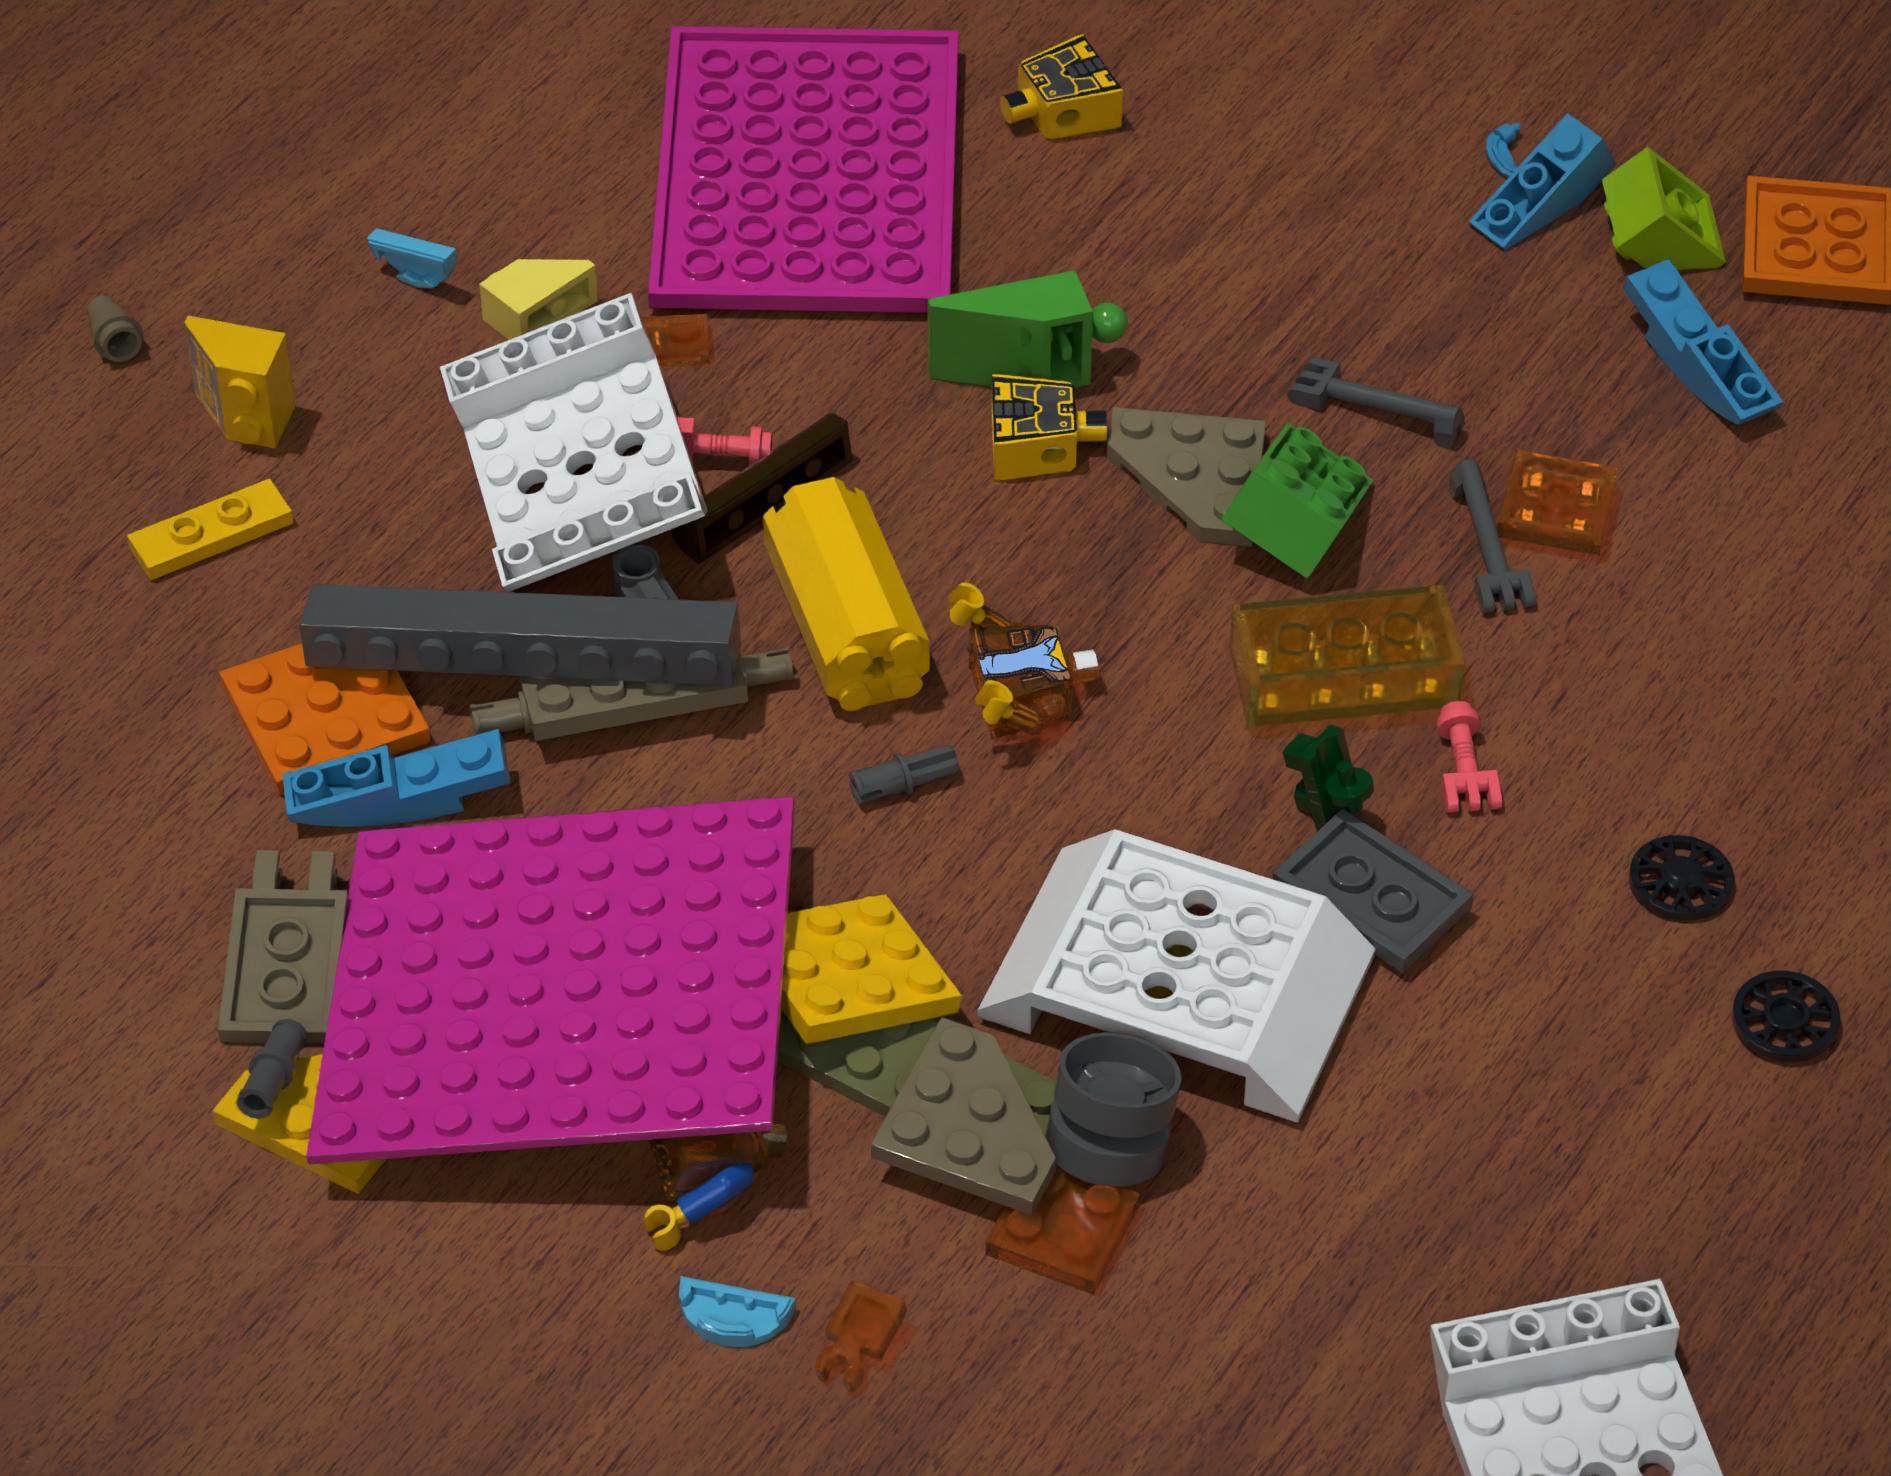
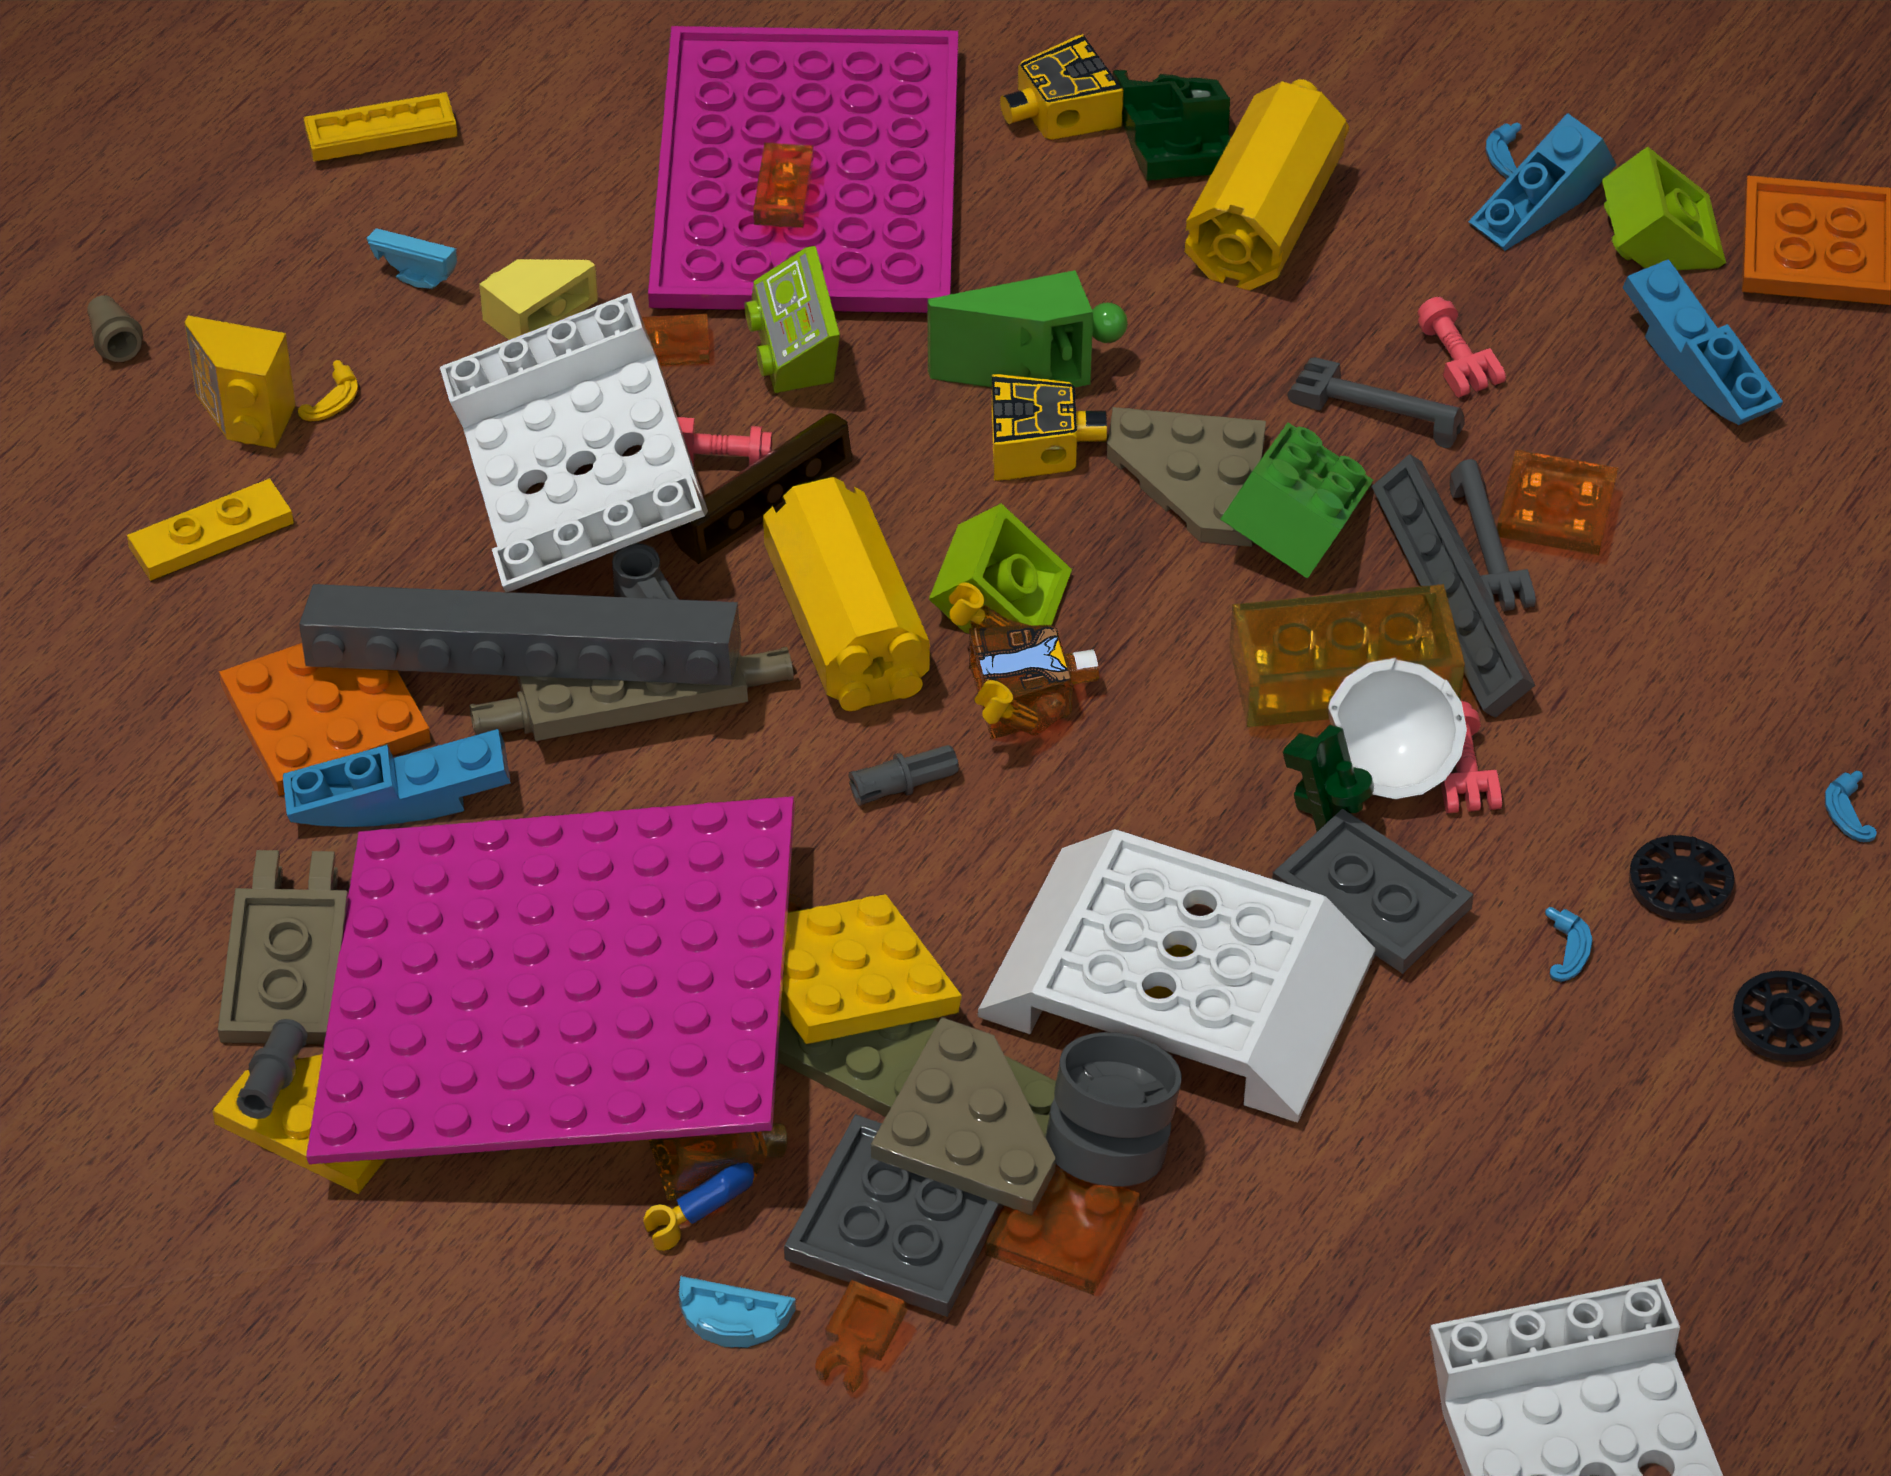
none -> yellow piece [298,360,358,421]
none -> yellow plate [303,92,457,162]
none -> lime slope [745,246,840,393]
none -> clear orange plate [753,143,814,228]
none -> dark grey plate [784,1114,1004,1317]
none -> lime slope [929,503,1072,645]
none -> dark green slope [1113,70,1231,181]
none -> yellow brick [1185,79,1349,291]
none -> white cylinder [1328,658,1467,799]
none -> dark grey plate [1372,454,1535,718]
none -> coral hinge [1418,297,1506,398]
none -> dark azure piece [1545,907,1592,982]
none -> dark azure piece [1825,770,1877,842]

